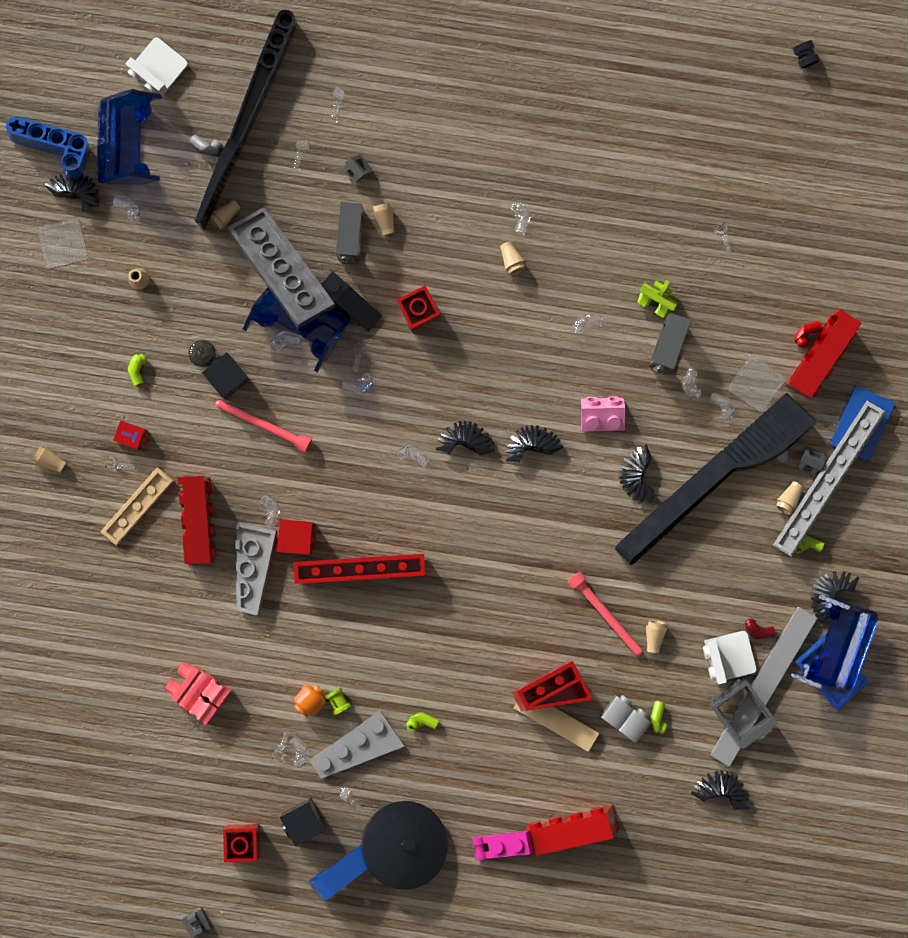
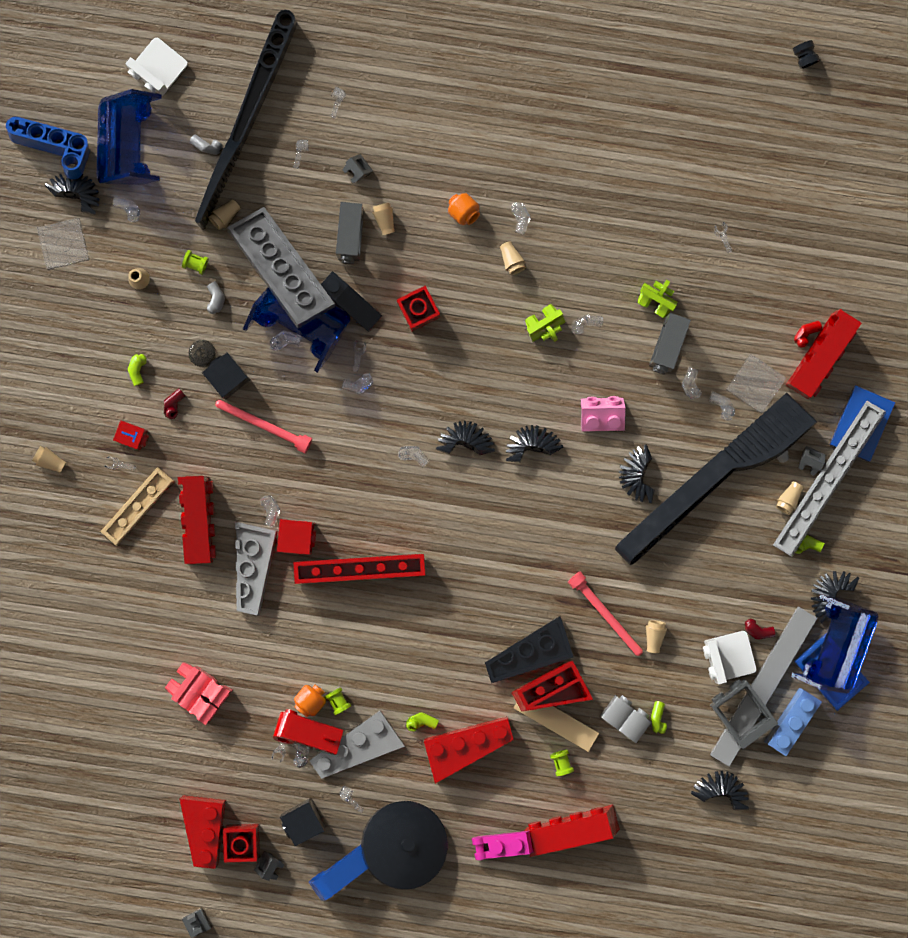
none -> dark red arm [164,388,186,420]
none -> red wedge [179,795,226,869]
none -> lime bush [182,250,209,275]
none -> light grey arm [207,281,225,314]
none -> dark grey tile [254,851,284,881]
none -> red door [273,709,343,755]
none -> red wedge [424,716,514,784]
none -> orange head [448,193,480,225]
none -> black wing [485,616,574,683]
none -> lime hips [525,304,566,342]
none -> lime bush [550,750,574,776]
none -> medium blue brick [764,688,822,756]

